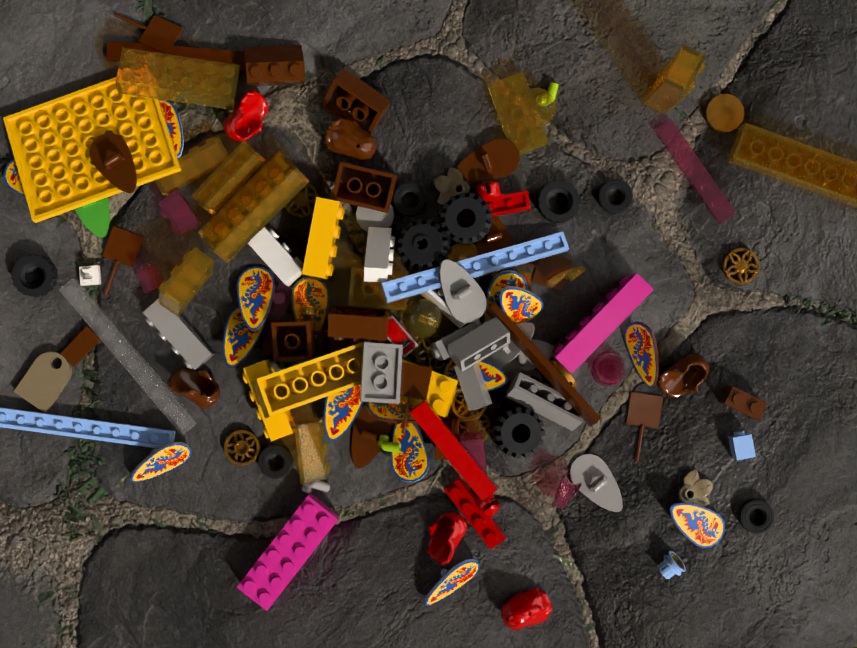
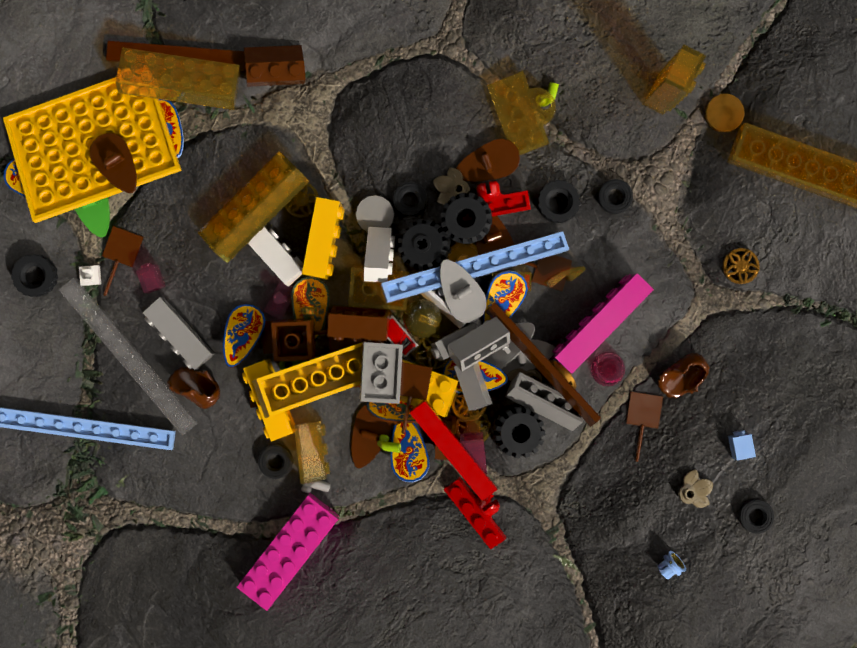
dark tan tile [14,352,72,413] -> none
reddish brown tile [60,326,102,367] -> none
reddish brown piece [115,13,183,55] -> none
shield [130,442,191,482] -> none
clear yellow brick [154,137,233,196] -> none
clear pink brick [158,190,202,236] -> none
clear yellow brick [158,247,214,317] -> none
clear yellow brick [192,140,265,215] -> none
red piece [223,90,268,142] -> none
pearl gold wheel [224,430,260,466] -> none
shield [237,266,275,331] -> none
reddish brown slope [321,69,392,134] -> none
reddish brown piece [324,117,377,161] -> none
shield [324,385,363,441] -> none
reddish brown slope [331,162,398,213] -> none
shield [424,559,480,606] -> none
red piece [427,512,467,566] -> none
shield [499,286,544,324] -> none
red piece [501,587,552,630] -> none
clear pink piece [552,475,582,510] -> none
light grey shield [570,454,623,512] -> none
shield [624,321,659,388] -> none
clear pink tile [654,119,736,224] -> none
shield [670,503,725,548] -> none
reddish brown brick [720,385,768,421] -> none

